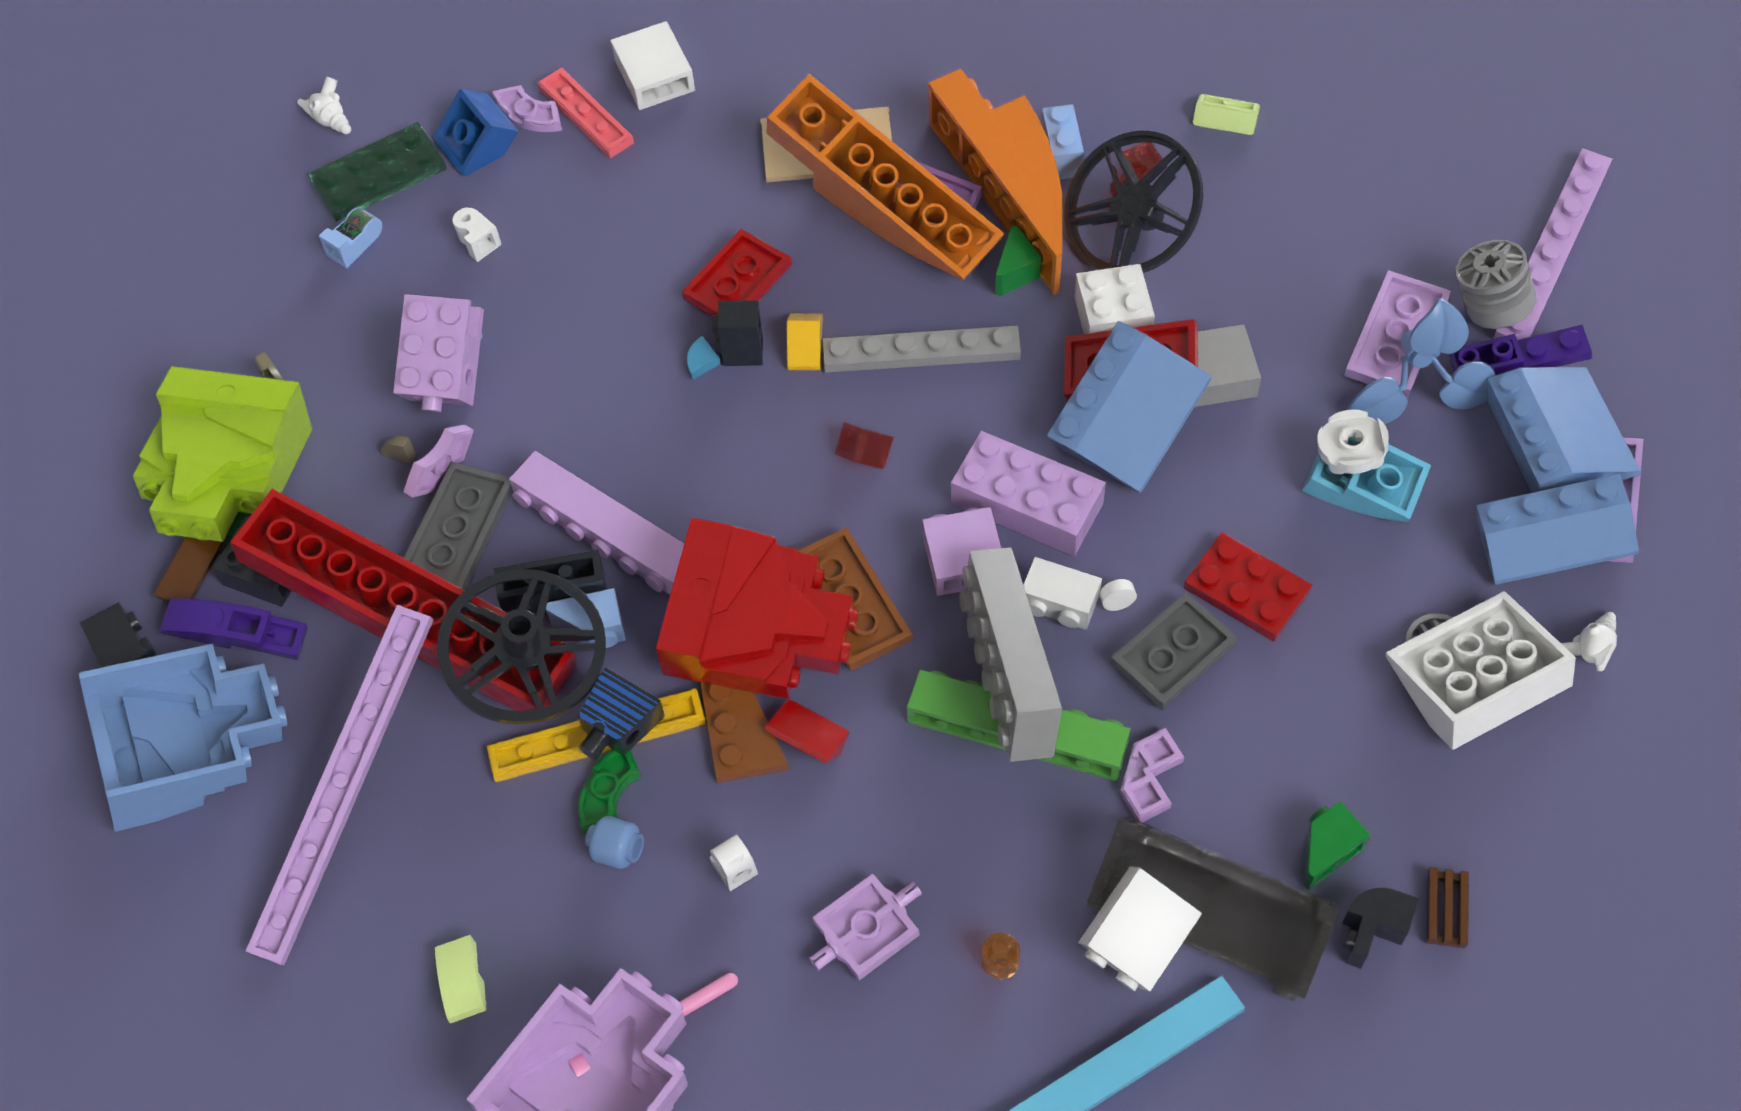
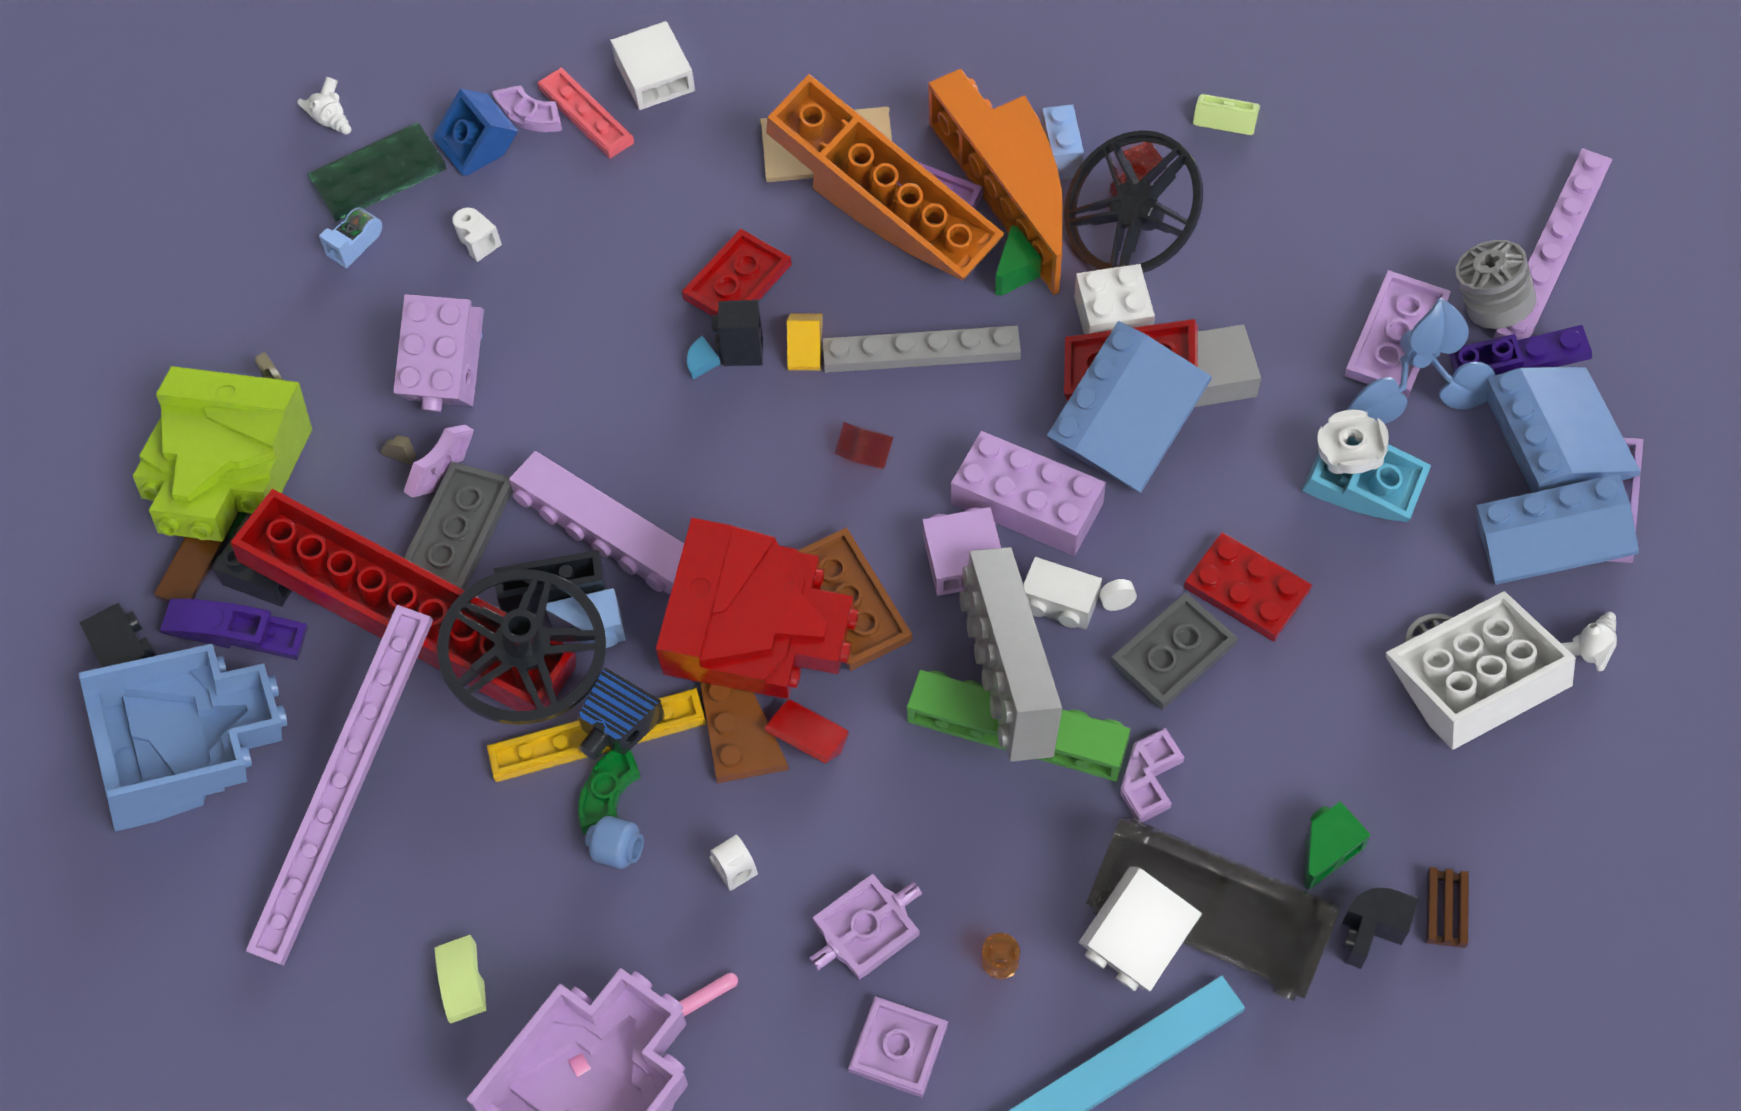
none -> lavender tile [848,996,948,1098]

